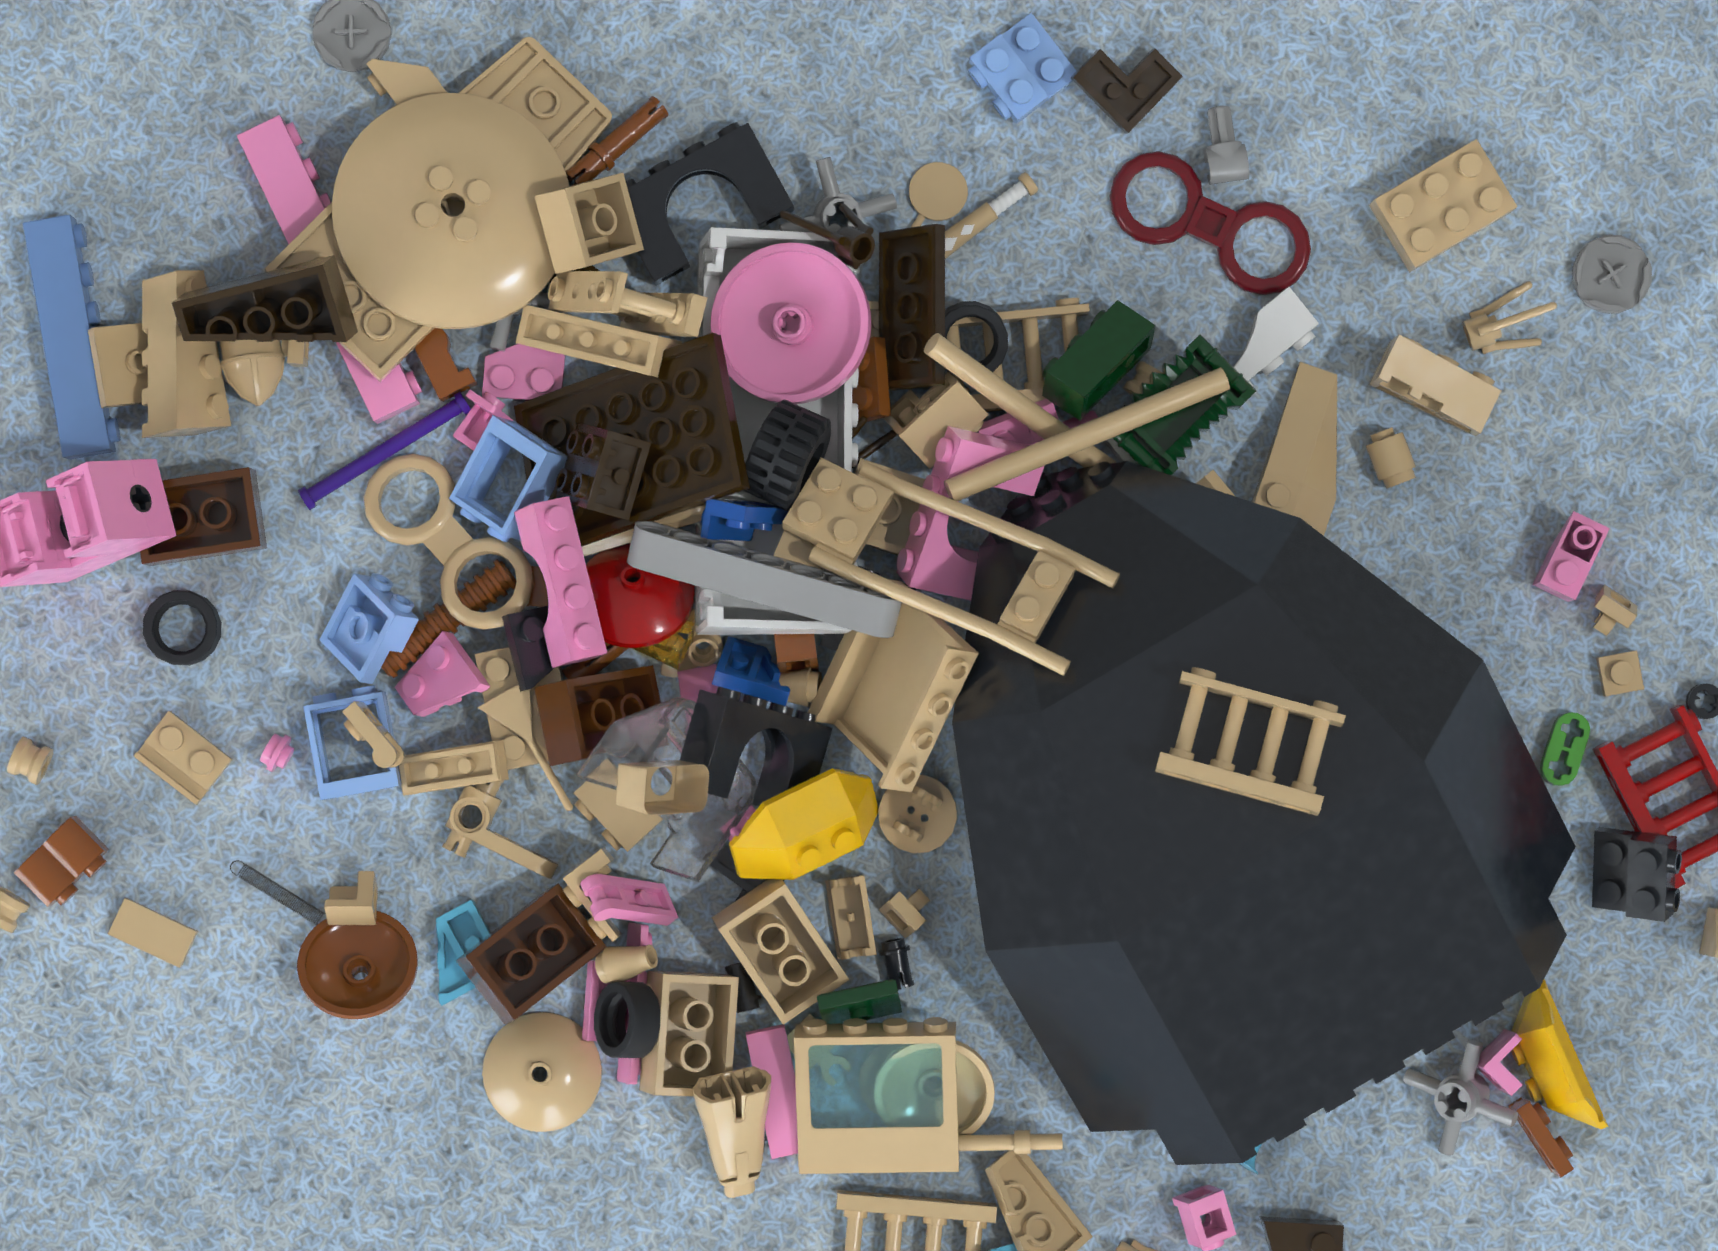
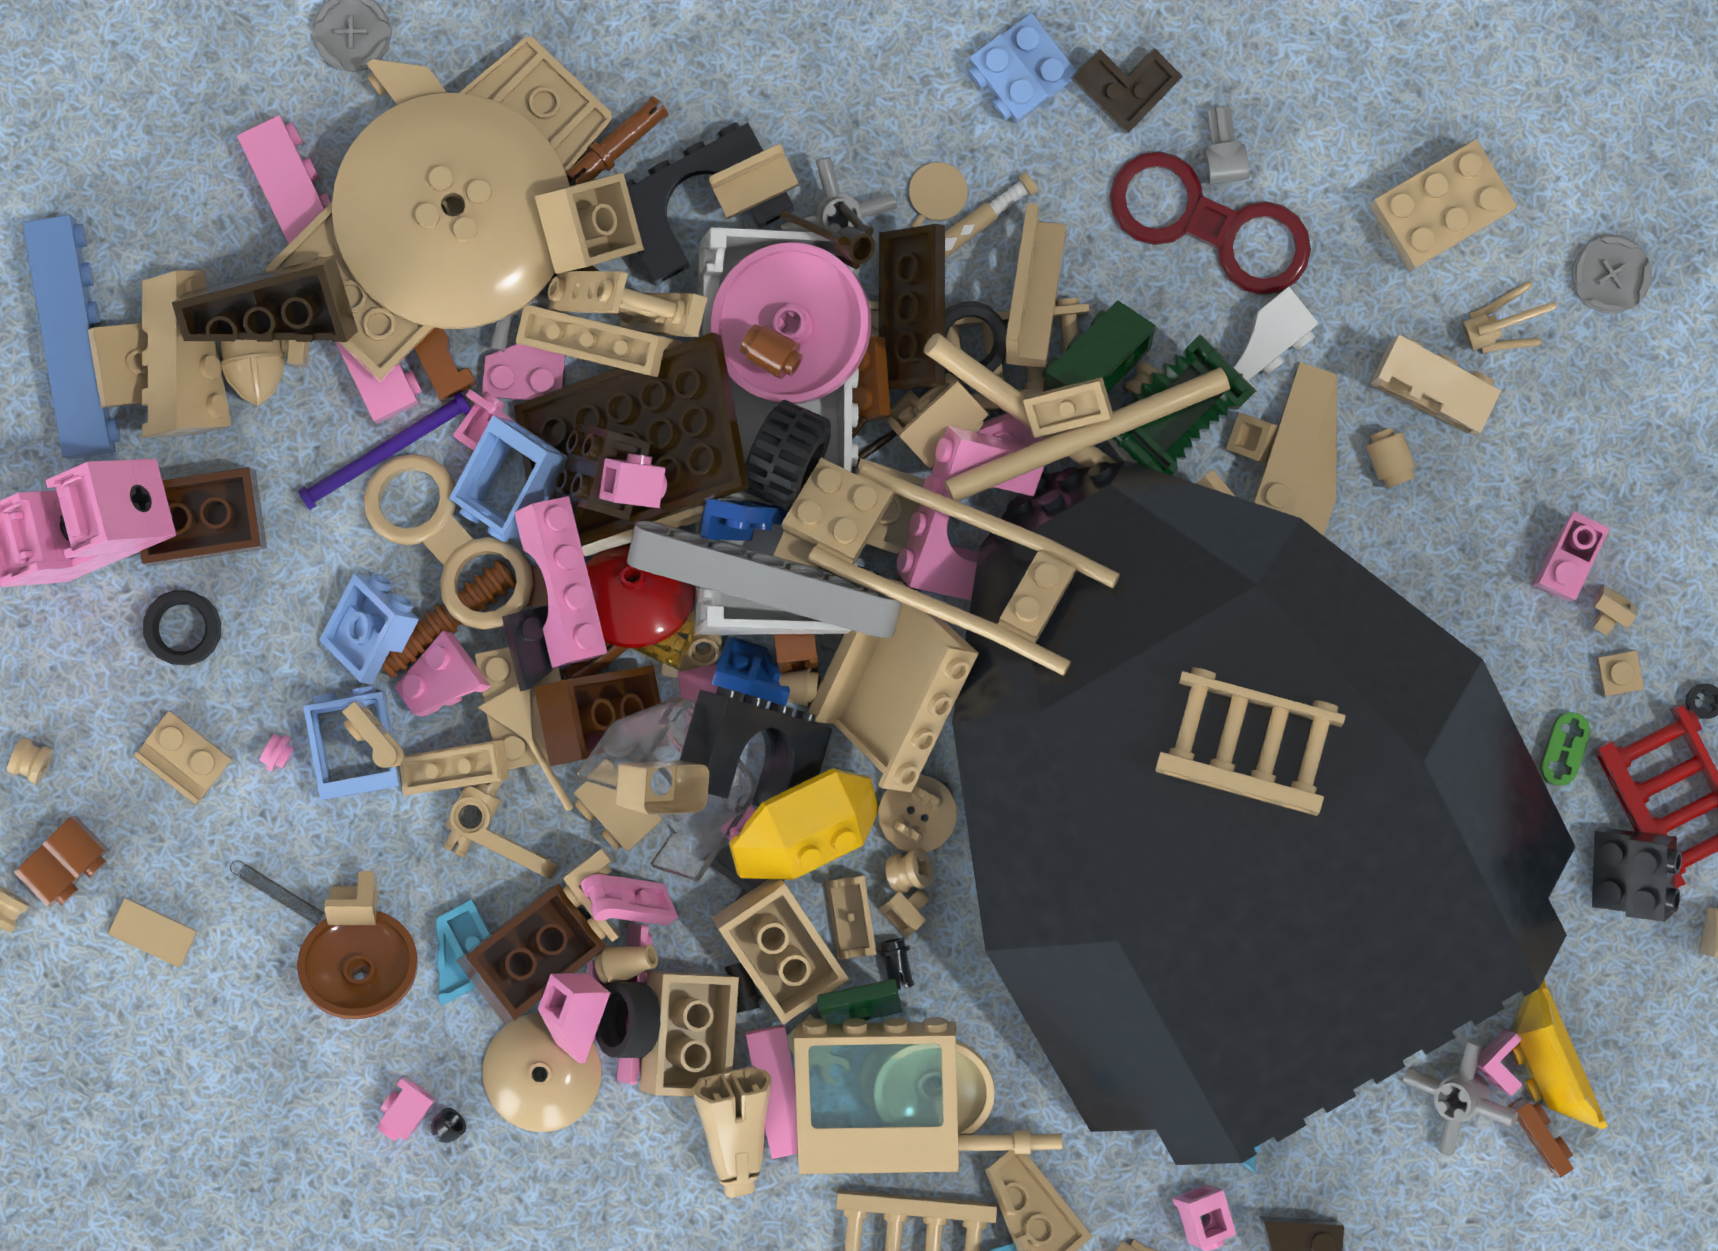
none -> bright pink brick [377,1076,437,1141]
none -> black hinge [431,1108,466,1143]
none -> bright pink slope [538,973,610,1063]
none -> bright pink brick [599,453,667,508]
none -> tan panel [709,143,799,220]
none -> dark orange brick [740,324,803,379]
none -> tan wheel [885,848,934,894]
none -> tan fence [1006,203,1066,368]
none -> tan plate [1023,377,1113,438]
none -> tan plate [1226,412,1279,463]

